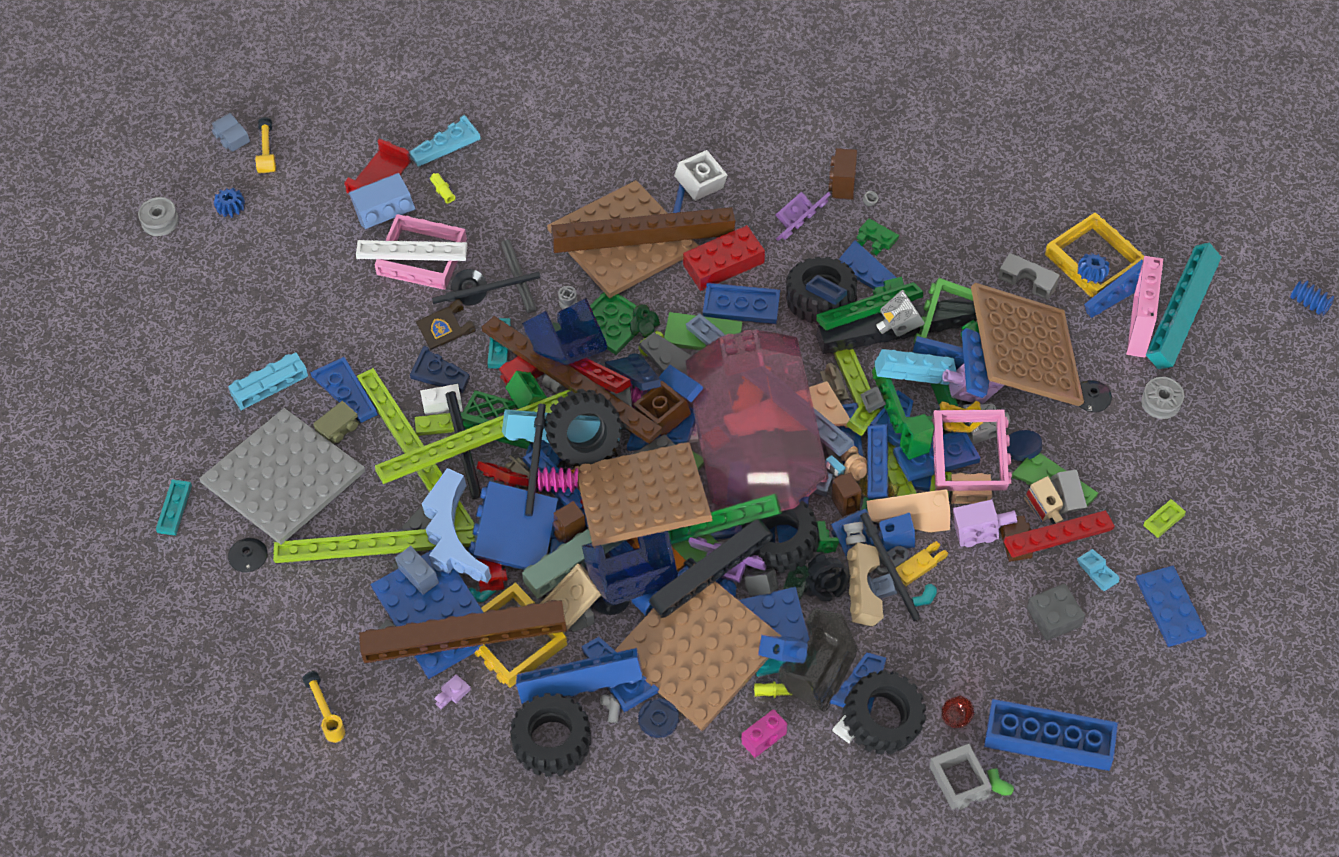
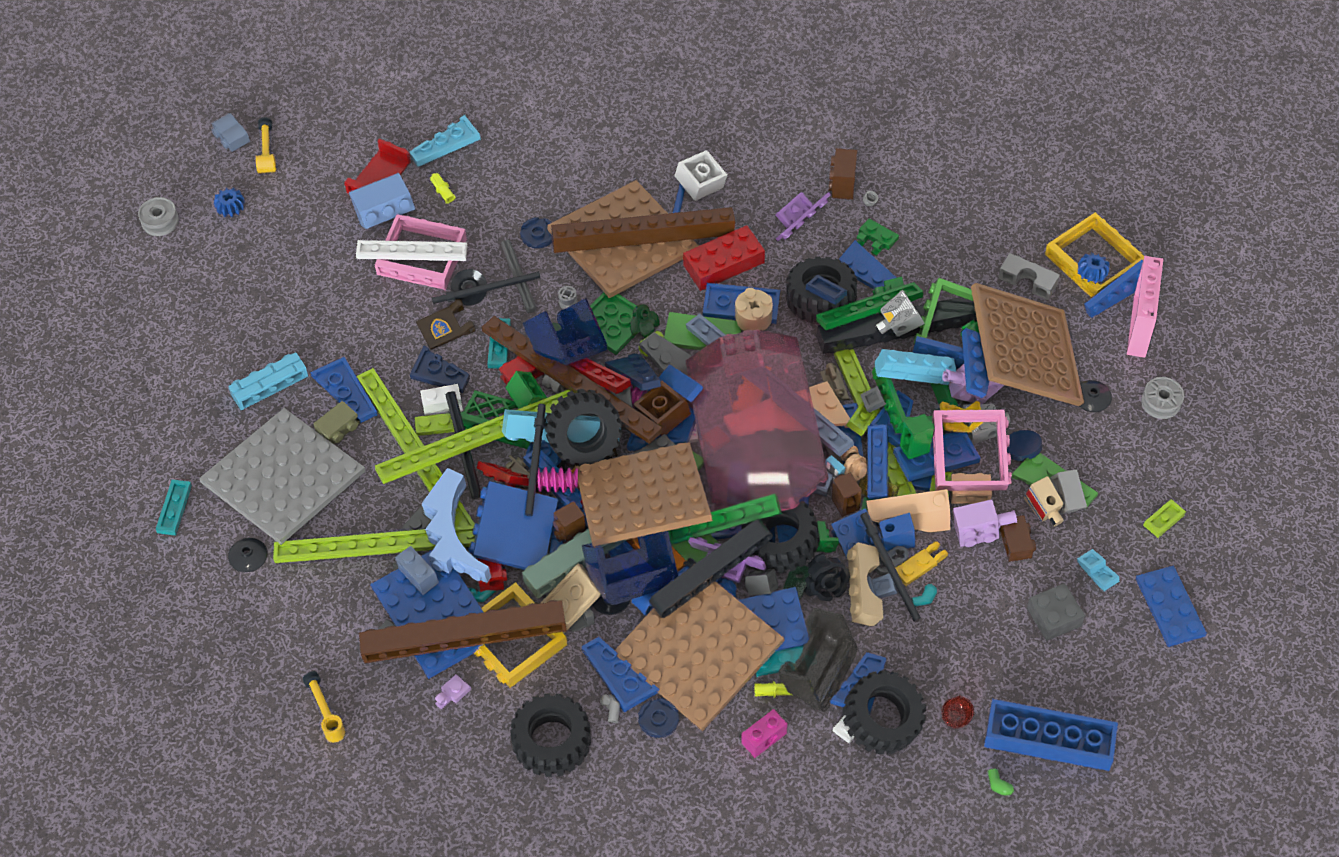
blue brick [516,648,643,704] -> none
blue torso [758,635,808,663] -> none
light grey wheel [843,522,866,545] -> none
light grey window [929,744,992,810] -> none
red plate [1003,510,1115,558] -> none
teal brick [1145,242,1222,369] -> none
blue piece [1290,280,1335,316] -> none
none -> dark blue tile [520,217,552,248]
none -> tan brick [735,288,773,333]

